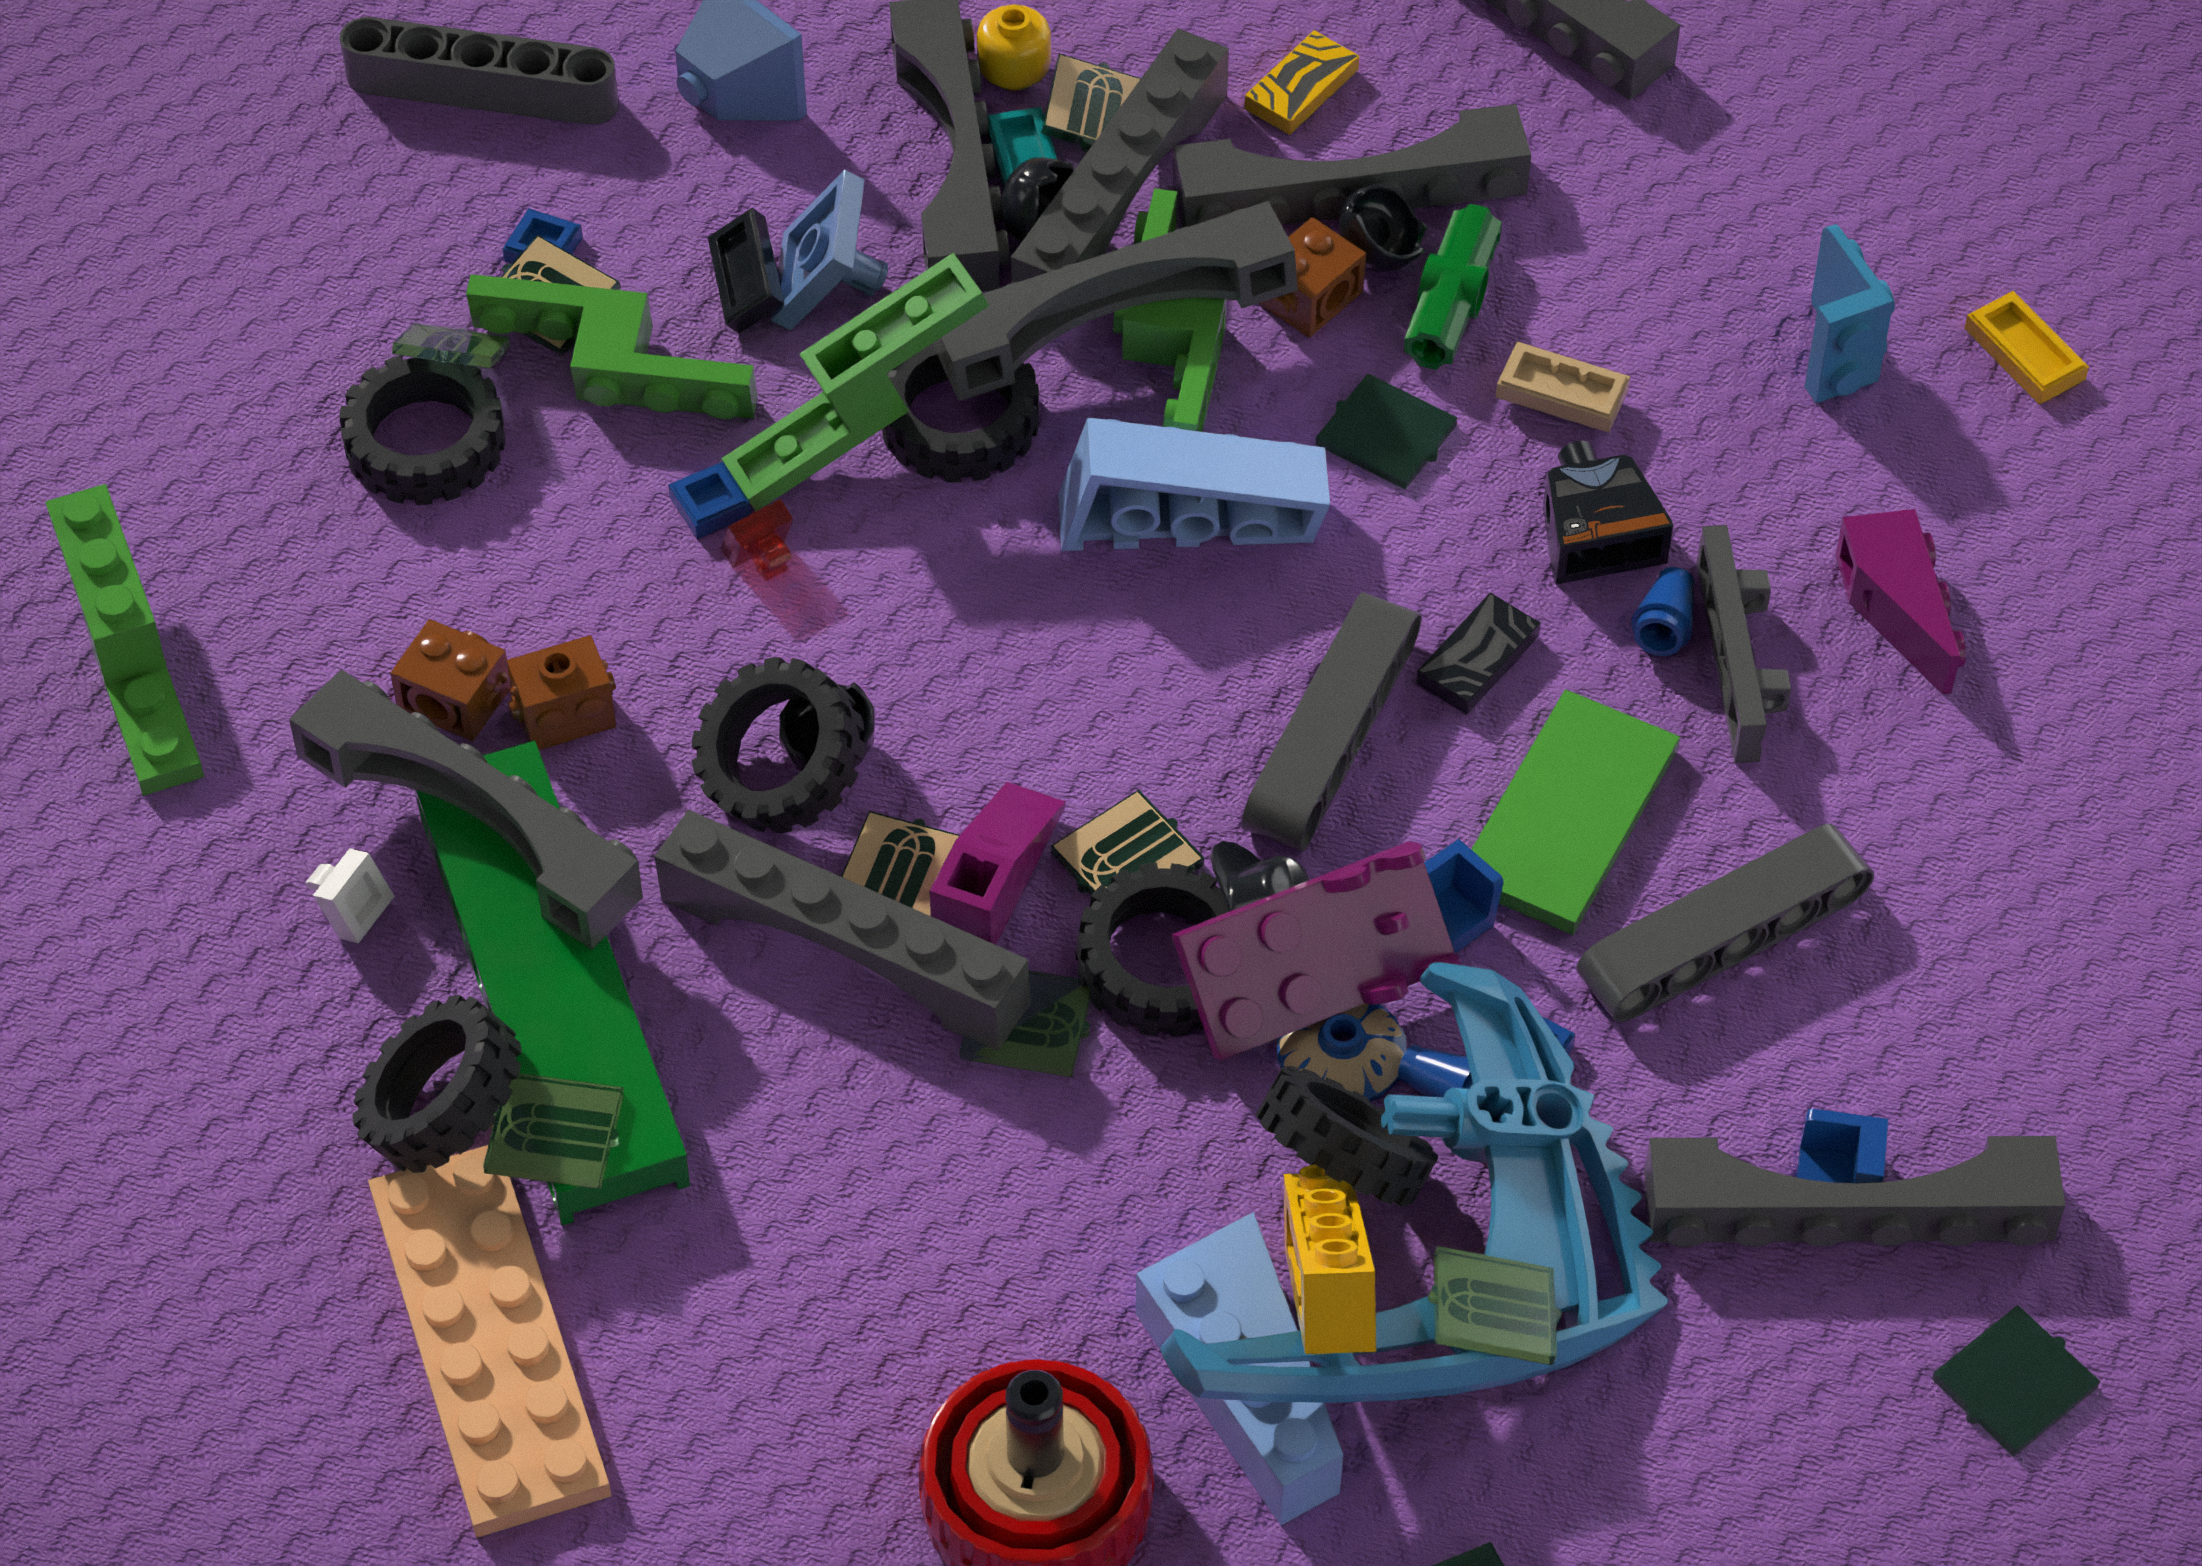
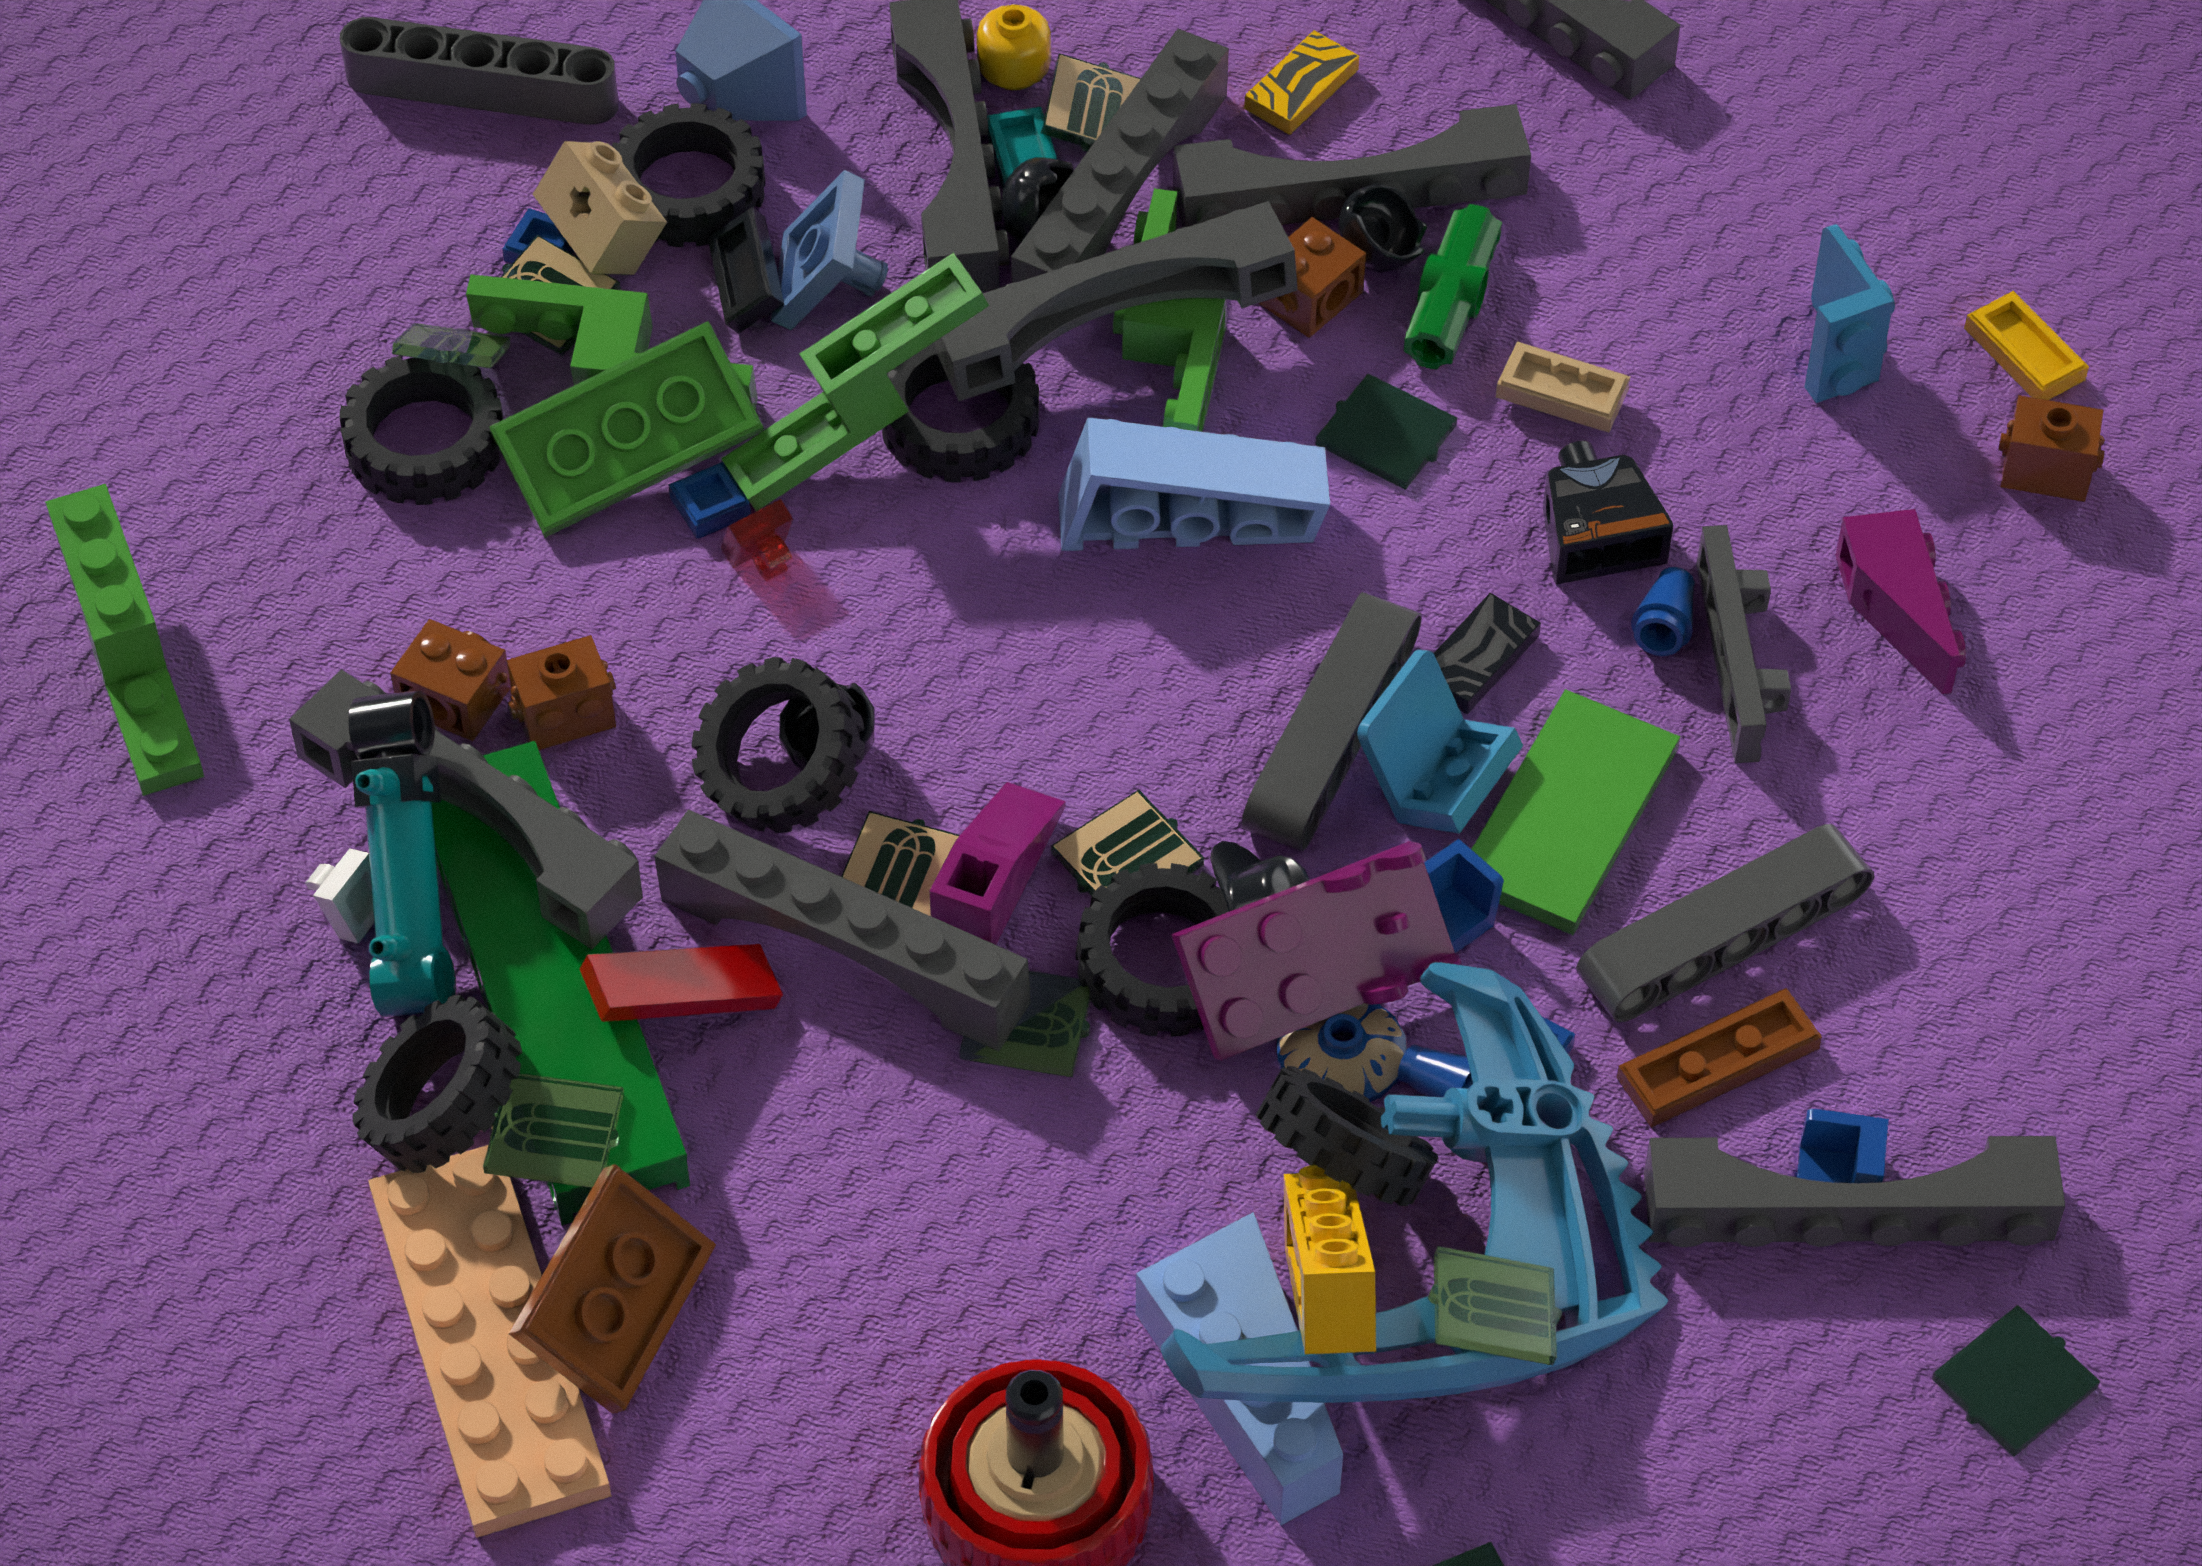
none -> teal piece [349,690,456,1017]
none -> bright green tile [489,321,763,538]
none -> dark orange tile [509,1164,716,1414]
none -> tan brick [532,141,667,275]
none -> red tile [579,944,783,1022]
none -> black tyre [612,103,765,247]
none -> dark azure bracket [1357,649,1523,834]
none -> dark orange tile [1616,988,1822,1128]
none -> dark orange head [1998,395,2105,502]

